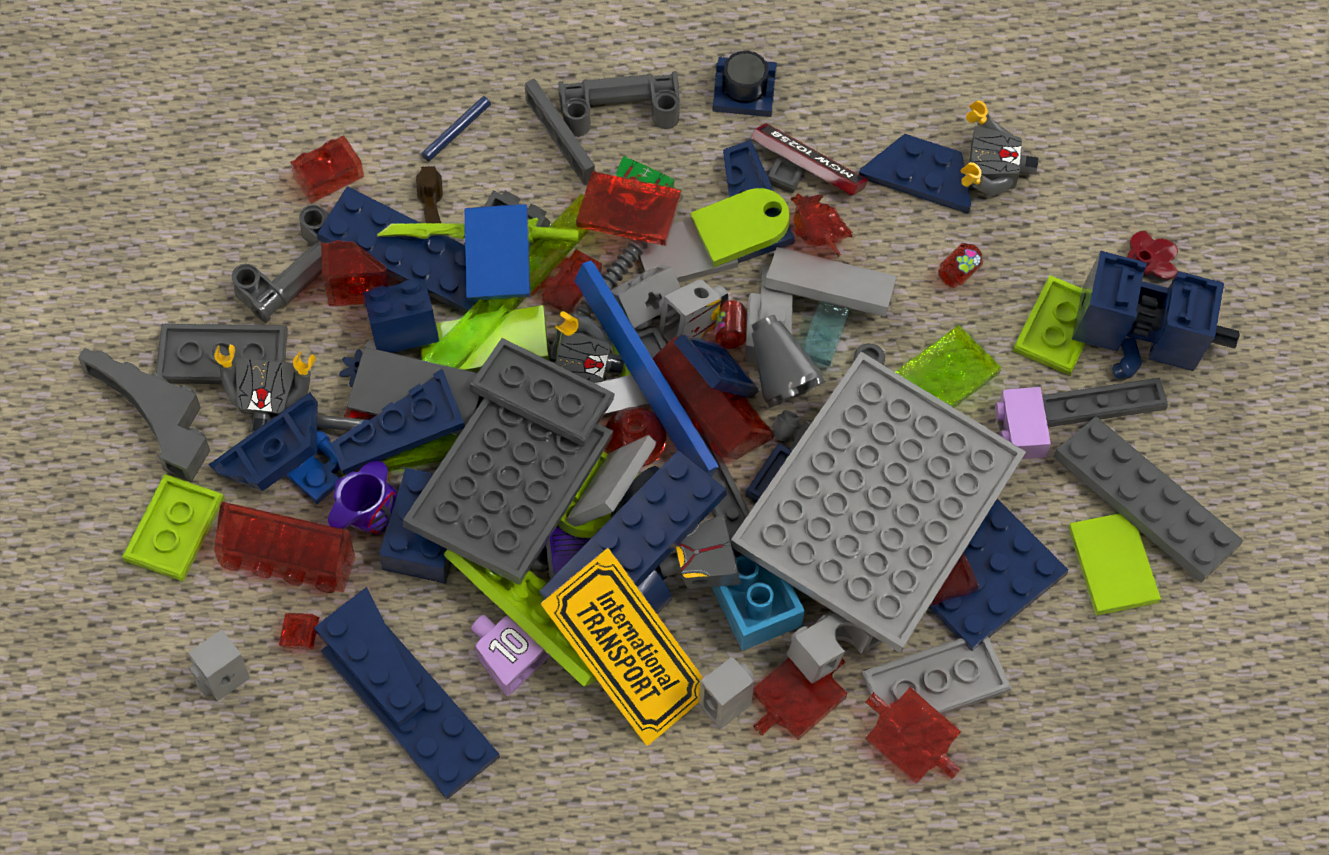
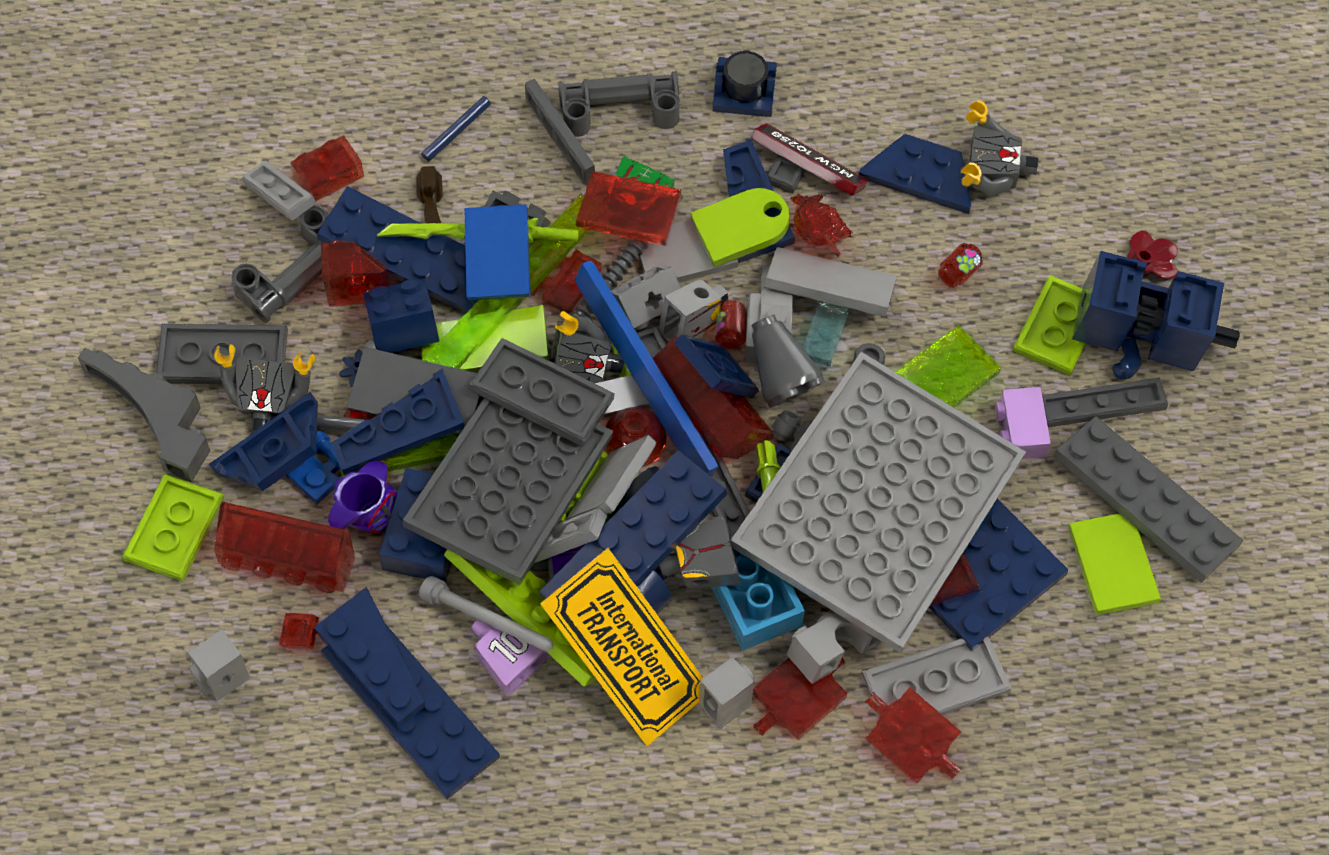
none -> light grey tile [241,161,316,221]
none -> light grey piece [419,576,553,651]
none -> light grey tile [534,508,607,563]
none -> lime axle [756,440,781,493]

